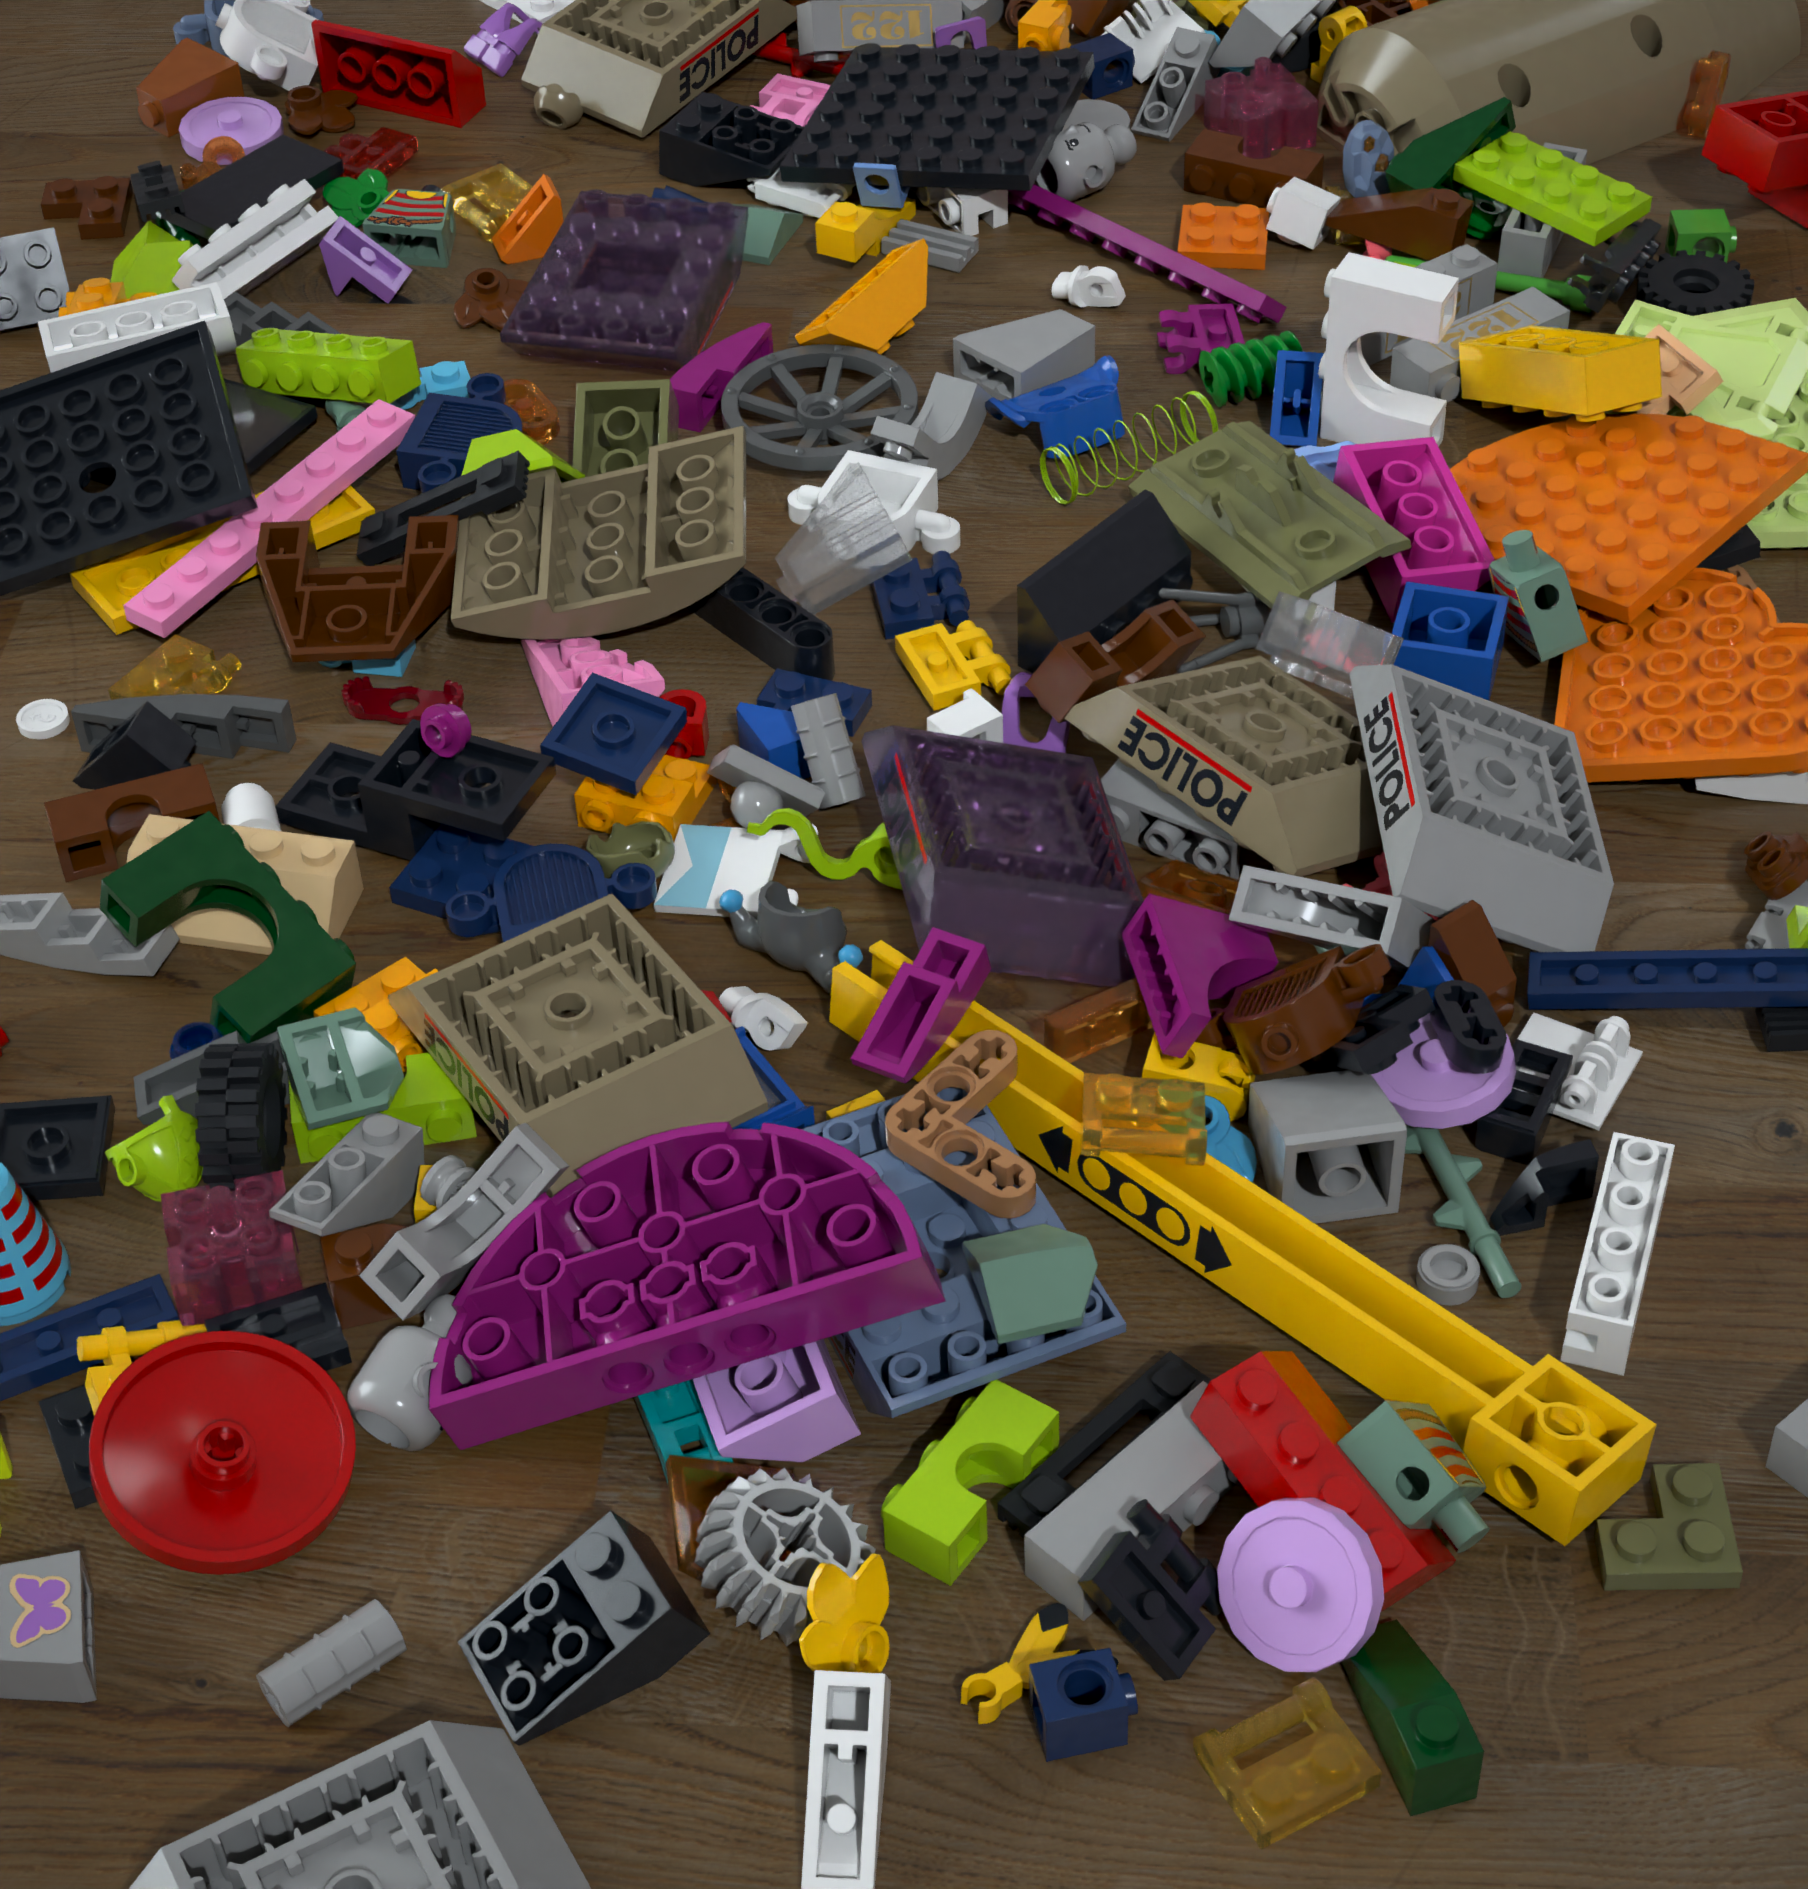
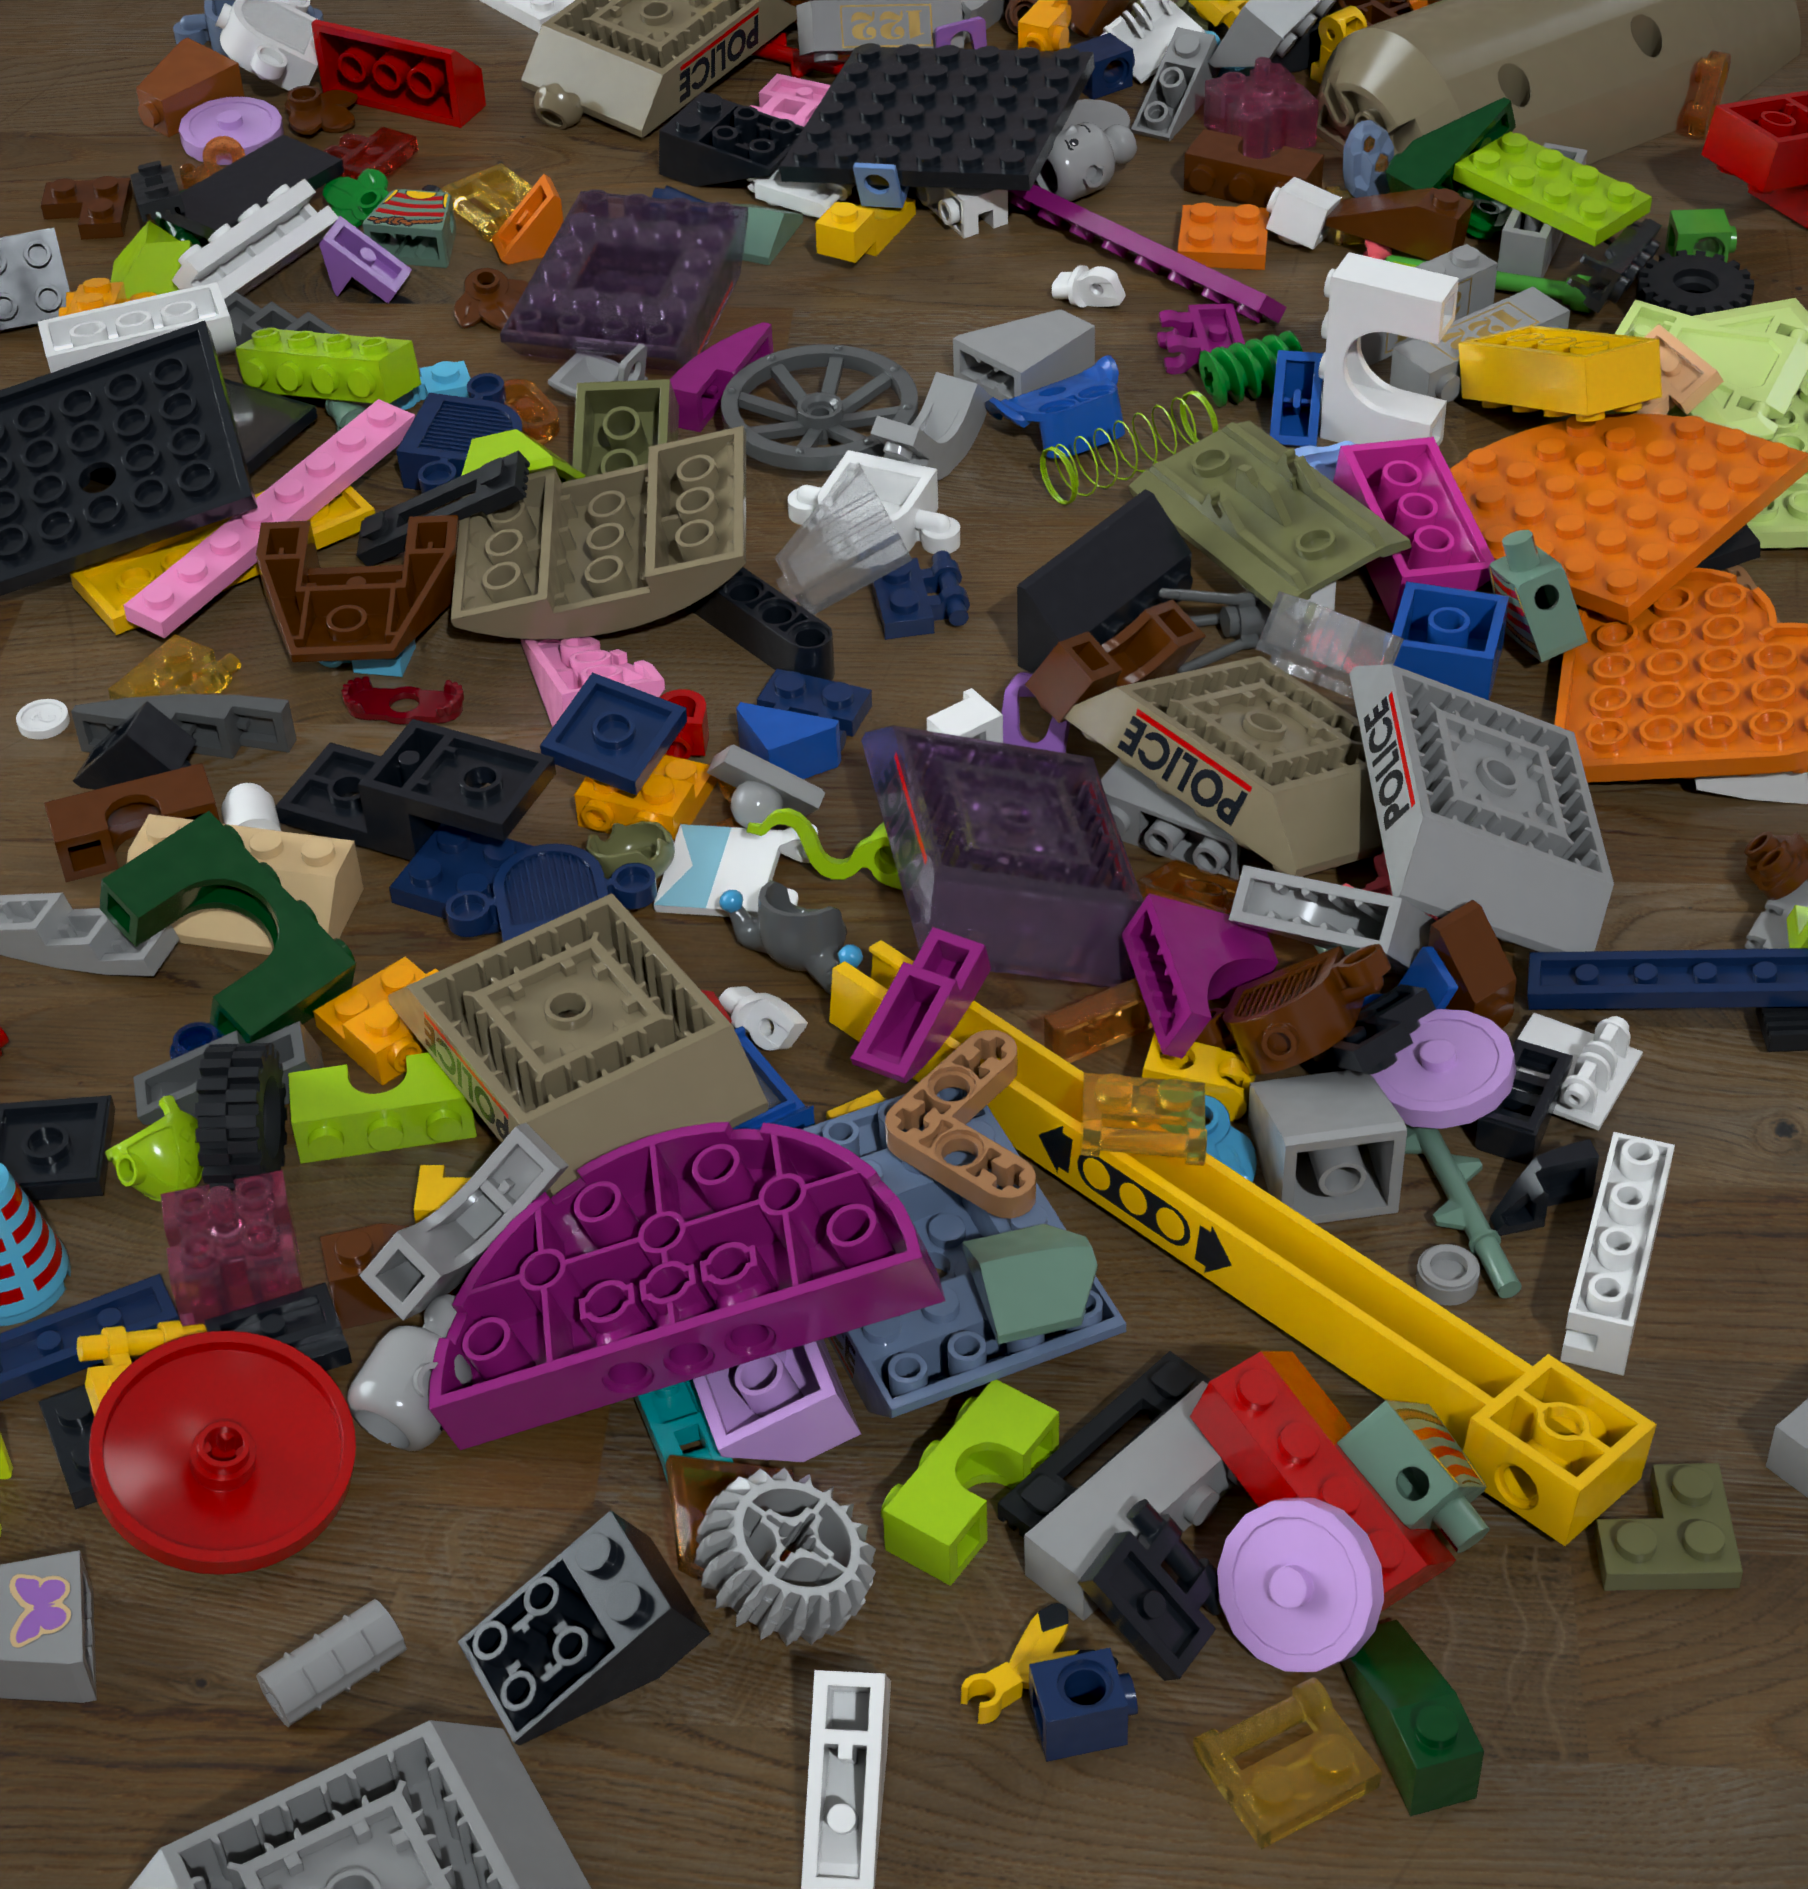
light grey slope [269,1112,425,1236] -> none
sand green slope [277,1007,404,1130] -> none
magenta plate [420,703,472,757] -> none
light grey bush [420,1155,477,1209] -> none
medium lavender piece [464,2,543,77] -> none
light grey axle [791,693,866,809] -> none
light orange wedge [794,238,928,354] -> none
yellow plate [799,1553,890,1673] -> none
light grey tile [881,219,979,273] -> none
yellow plate [895,620,1012,711] -> none
black beam [1430,980,1507,1074] -> none
none -> light grey piece [548,343,648,405]

